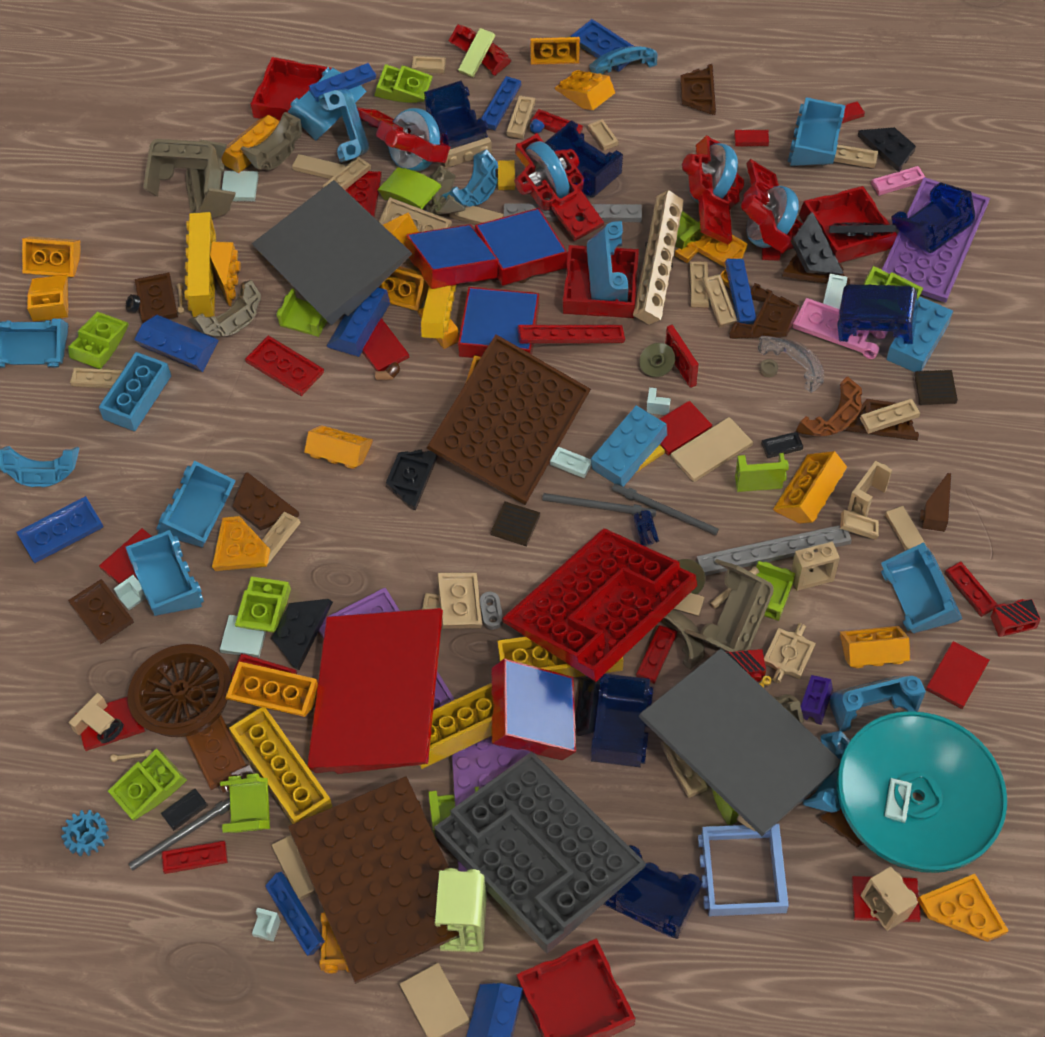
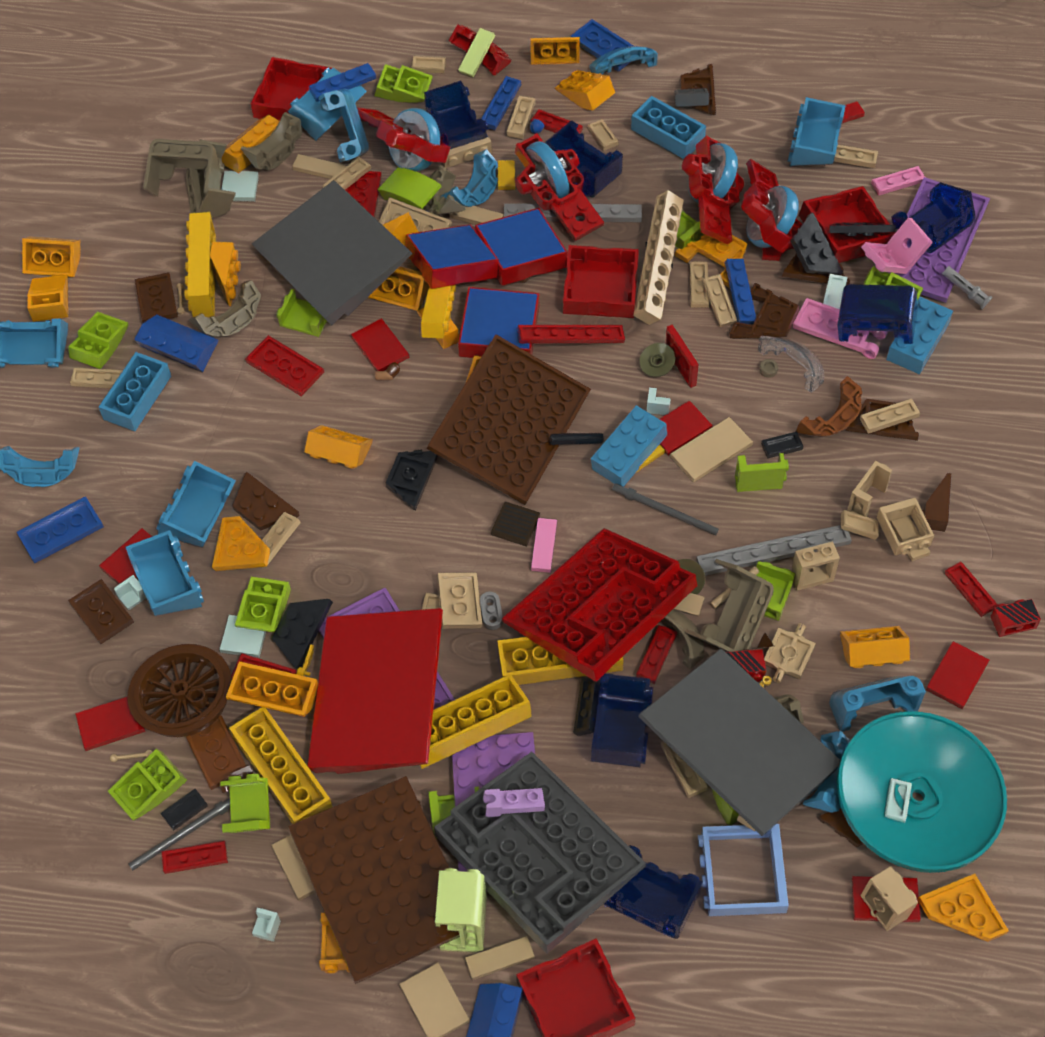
dark azure gear [61,810,109,856] -> none
tan piece [69,693,124,743] -> none
black tile [126,294,140,313] -> none
blue plate [265,872,325,956] -> none
blue slope [327,287,390,357] -> none
tile [492,659,576,761] -> none
dark grey bar [543,493,656,517] -> none
light aqua plate [550,447,592,478] -> none
dark azure windscreen [587,221,628,302] -> none
clear blue arm [633,510,660,547] -> none
red tile [734,130,769,146] -> none
light orange slope [773,451,847,524] -> none
dark purple hinge [801,675,833,725] -> none
black wing [858,127,916,172] -> none
dark azure windscreen [881,542,963,633] -> none
dark brown tile [914,370,958,405] -> none
none -> yellow piece [297,644,314,676]
none -> tan tile [465,936,535,980]
none -> lavender plate [483,788,545,817]
none -> bright pink tile [531,518,557,573]
none -> black axle [549,433,604,445]
none -> dark azure brick [631,96,706,159]
none -> dark grey slope [674,88,709,107]
none -> reddish brown sticker [745,633,774,650]
none -> bright pink bracket [861,218,933,274]
none -> tan window [877,498,934,556]
none -> light grey pin [942,266,993,310]

